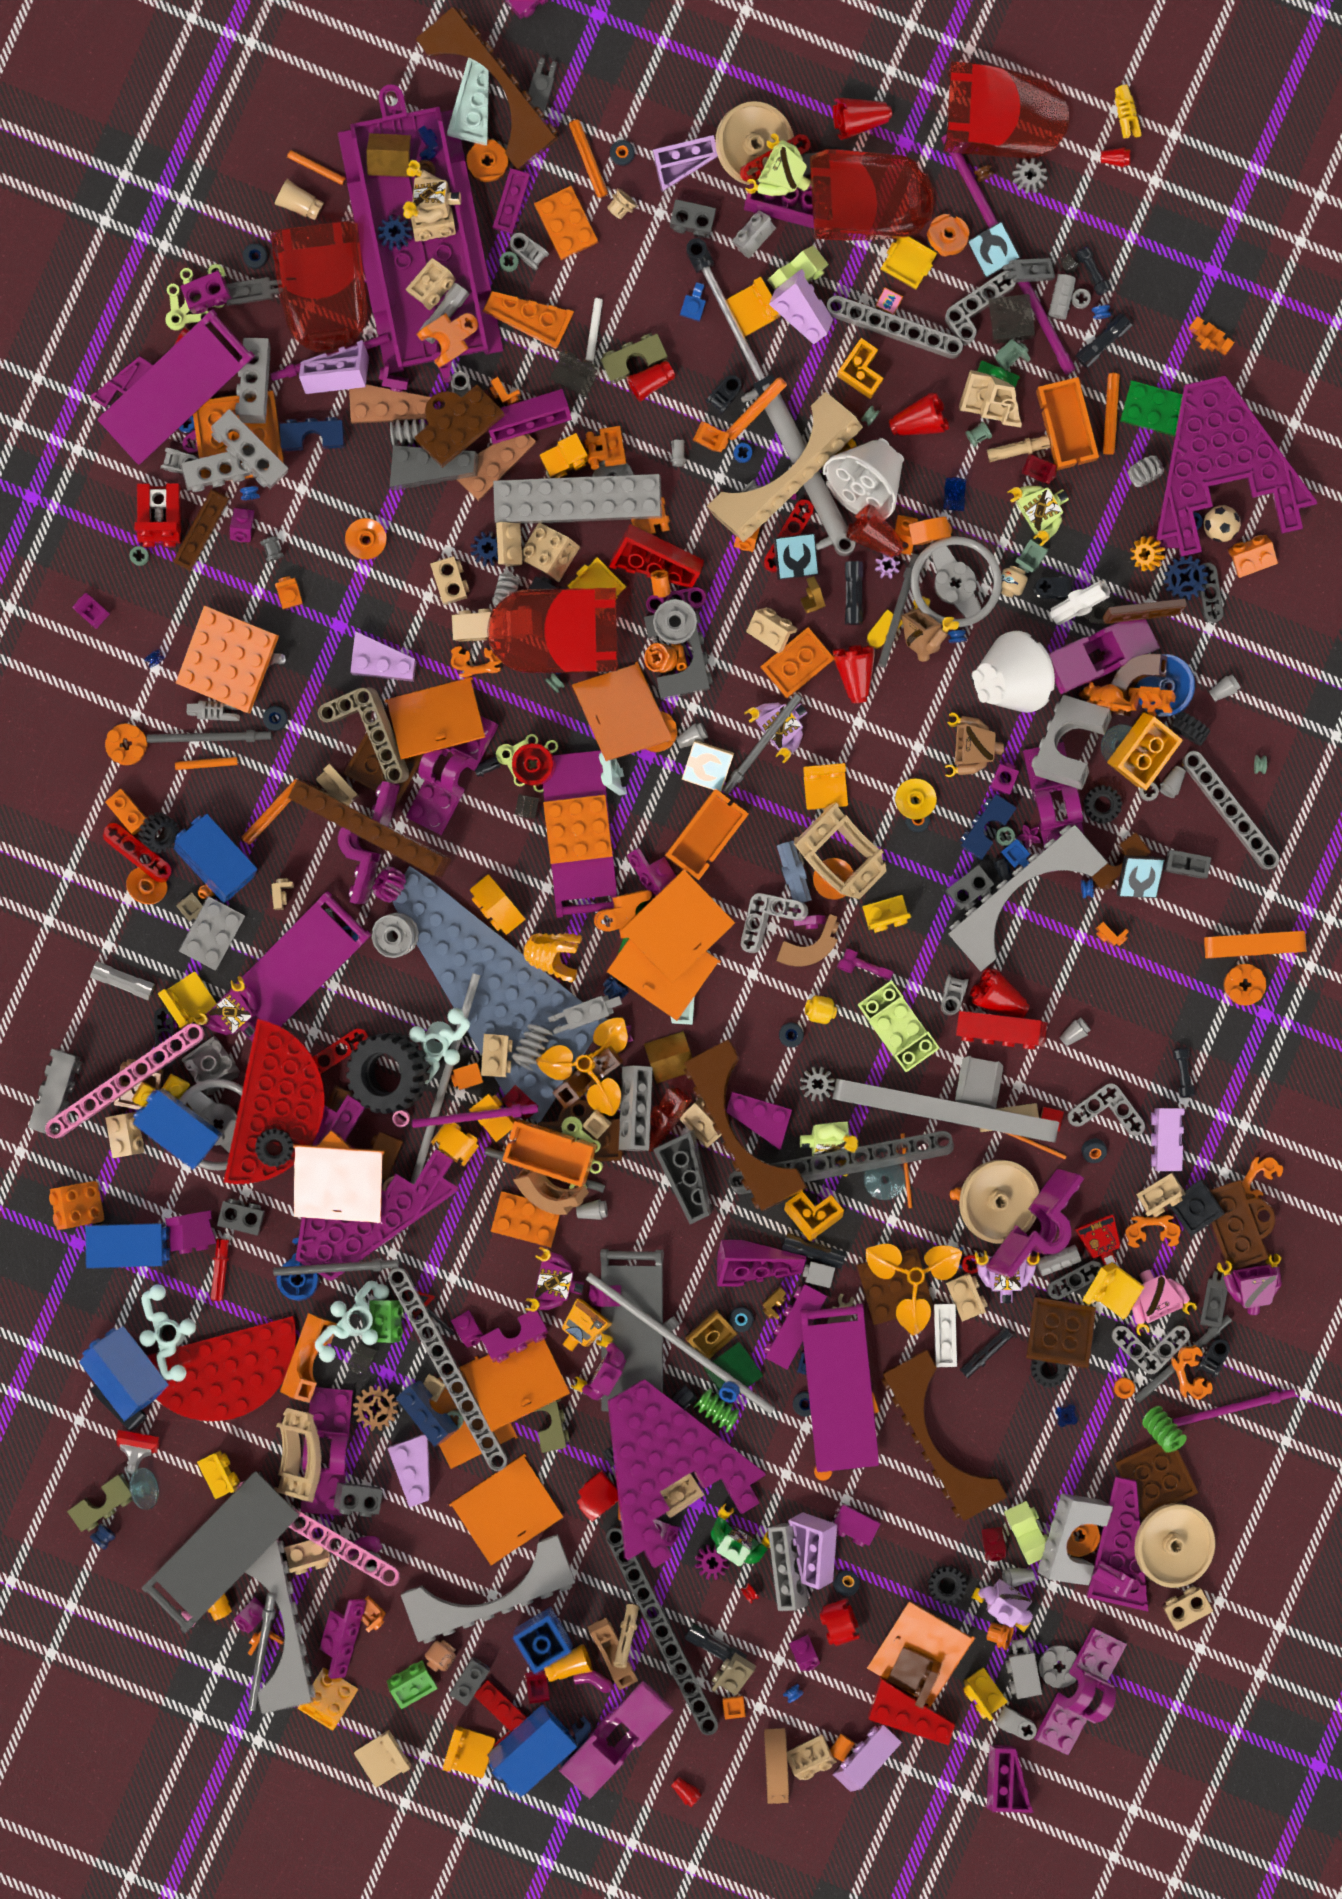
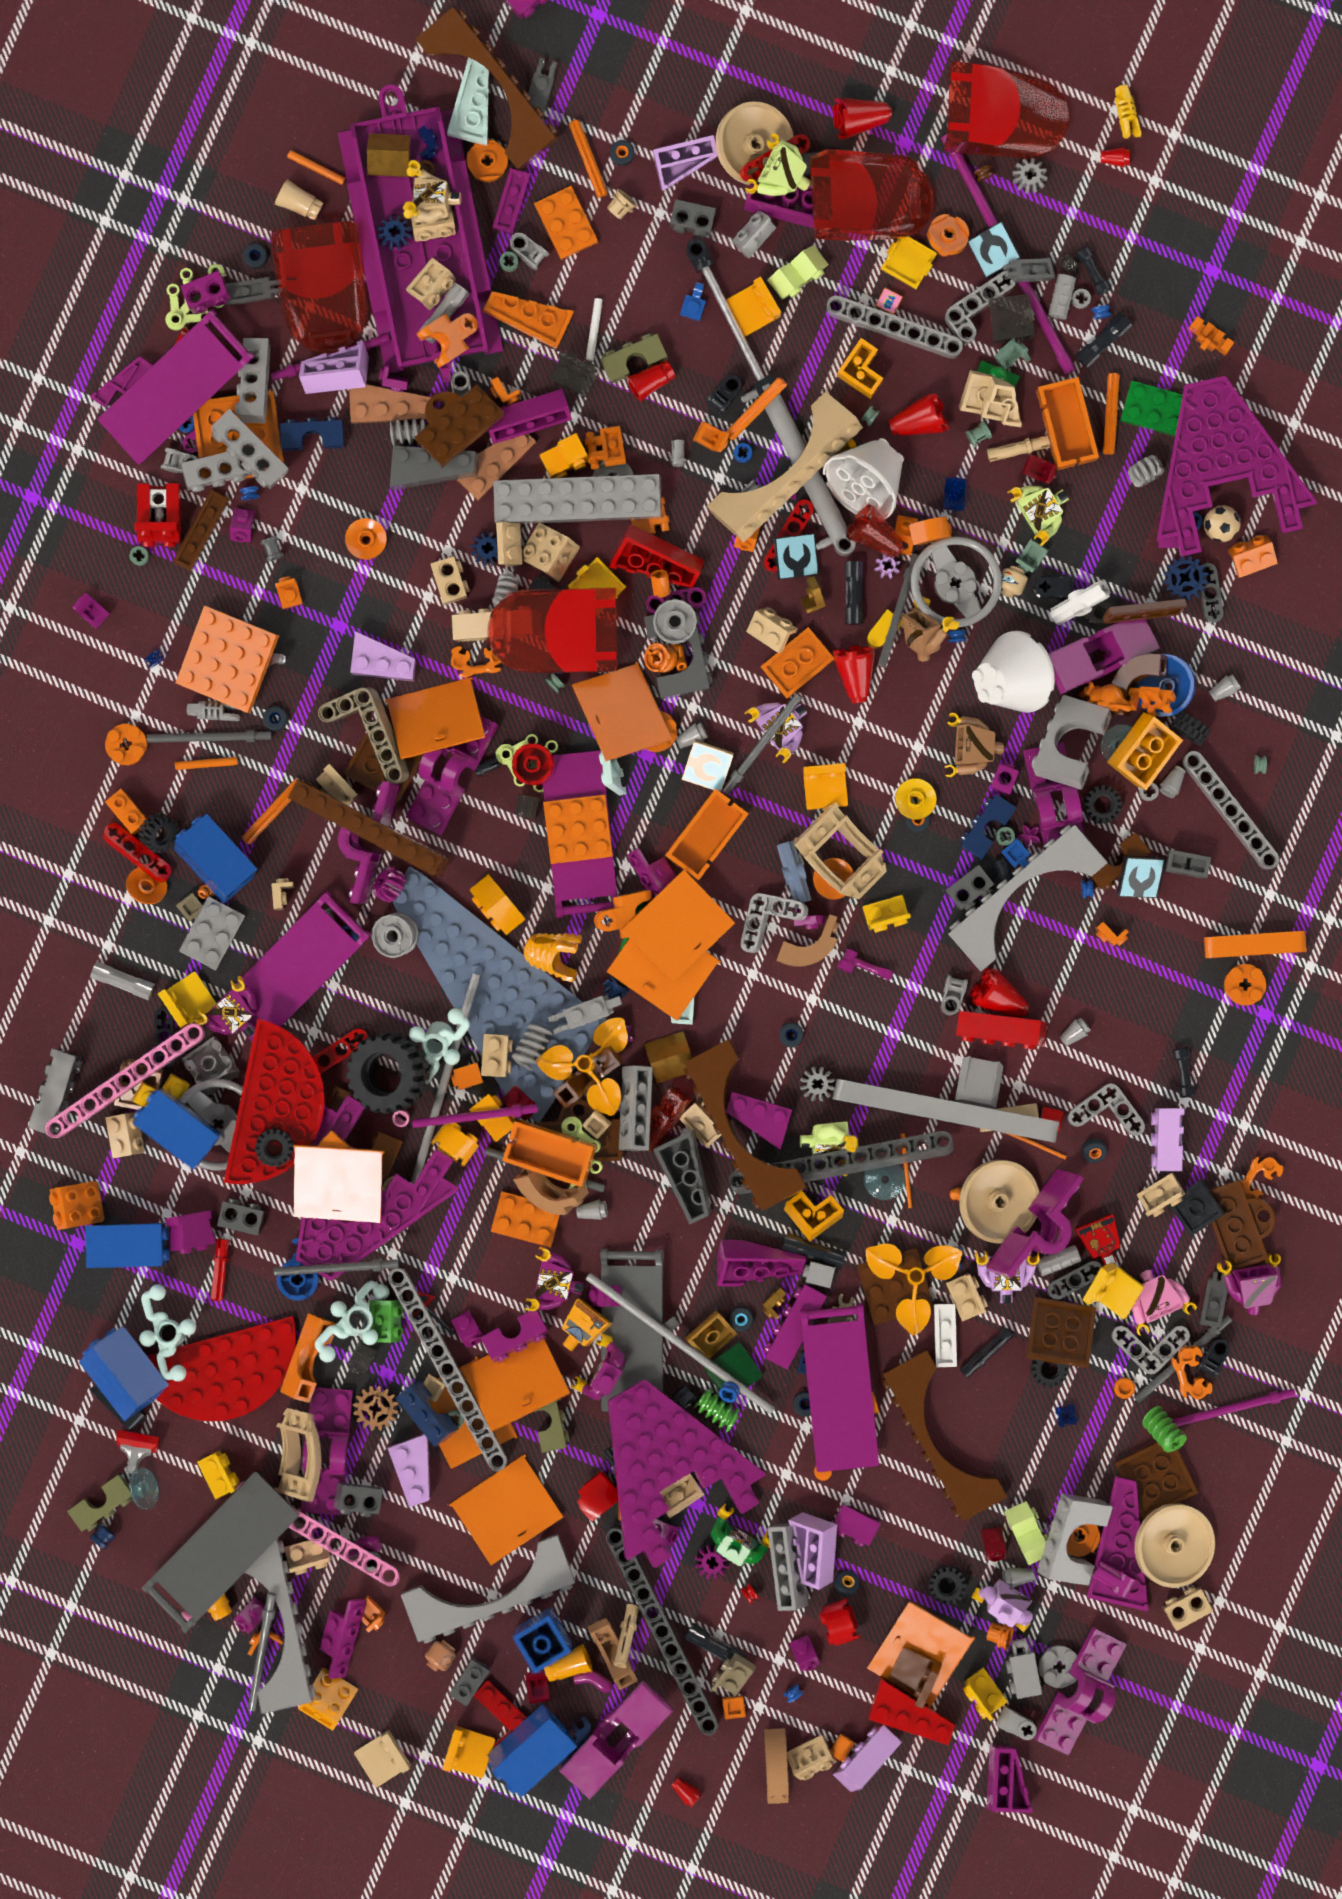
bright green bracket [387,1661,438,1709] -> none
lavender wedge [769,269,833,344] -> none
yellow head [805,995,837,1024] -> none
yellowish green slope [857,980,940,1072] -> none
red bush [961,1255,978,1274] -> none
orange helmet [1125,1215,1181,1248] -> none
light orange gear [1130,536,1166,571] -> none

